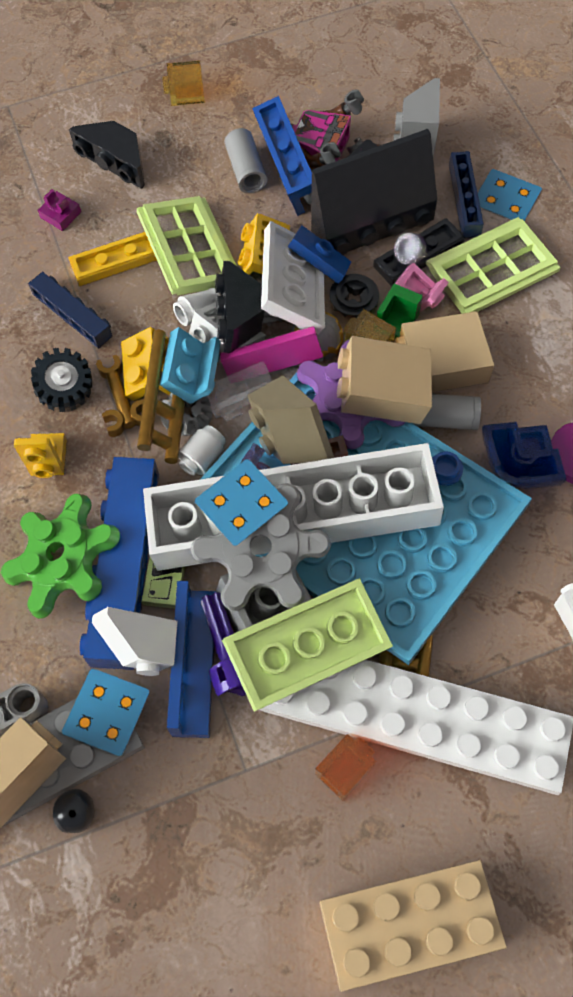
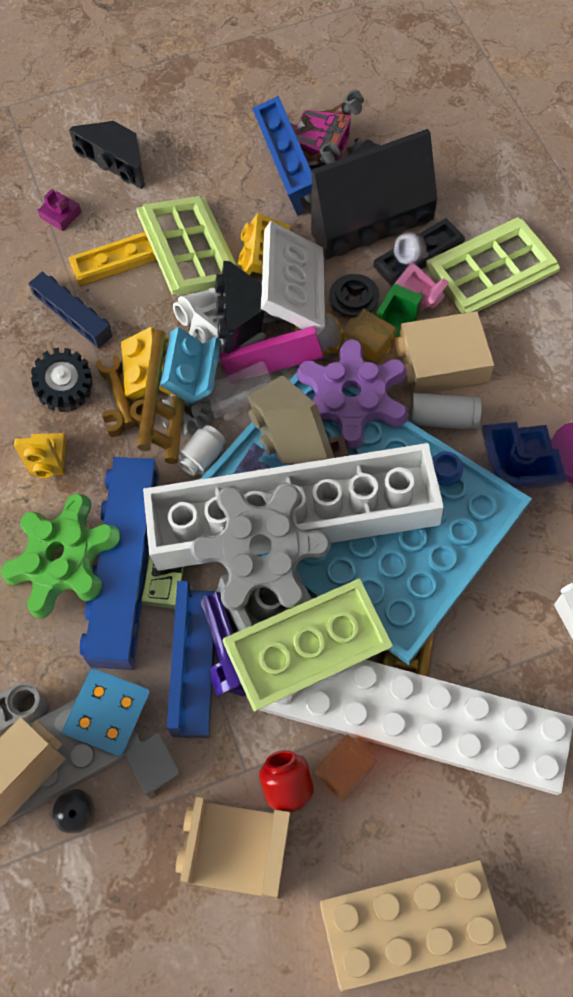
white slope [92,607,178,676] -> none
clear yellow brick [162,60,205,106] -> none
dark azure sticker [195,459,288,546] -> none
light grey pin [224,128,267,193] -> none
blue plate [288,225,351,283] -> none
tan brick [337,336,432,424] -> none
light grey slope [393,78,440,158] -> none
dark blue piece [449,151,484,238] -> none
dark azure sticker [478,169,542,221] -> none
none -> dark grey panel [124,733,180,799]
none -> tan panel [175,797,291,899]
none -> red head [259,750,314,813]

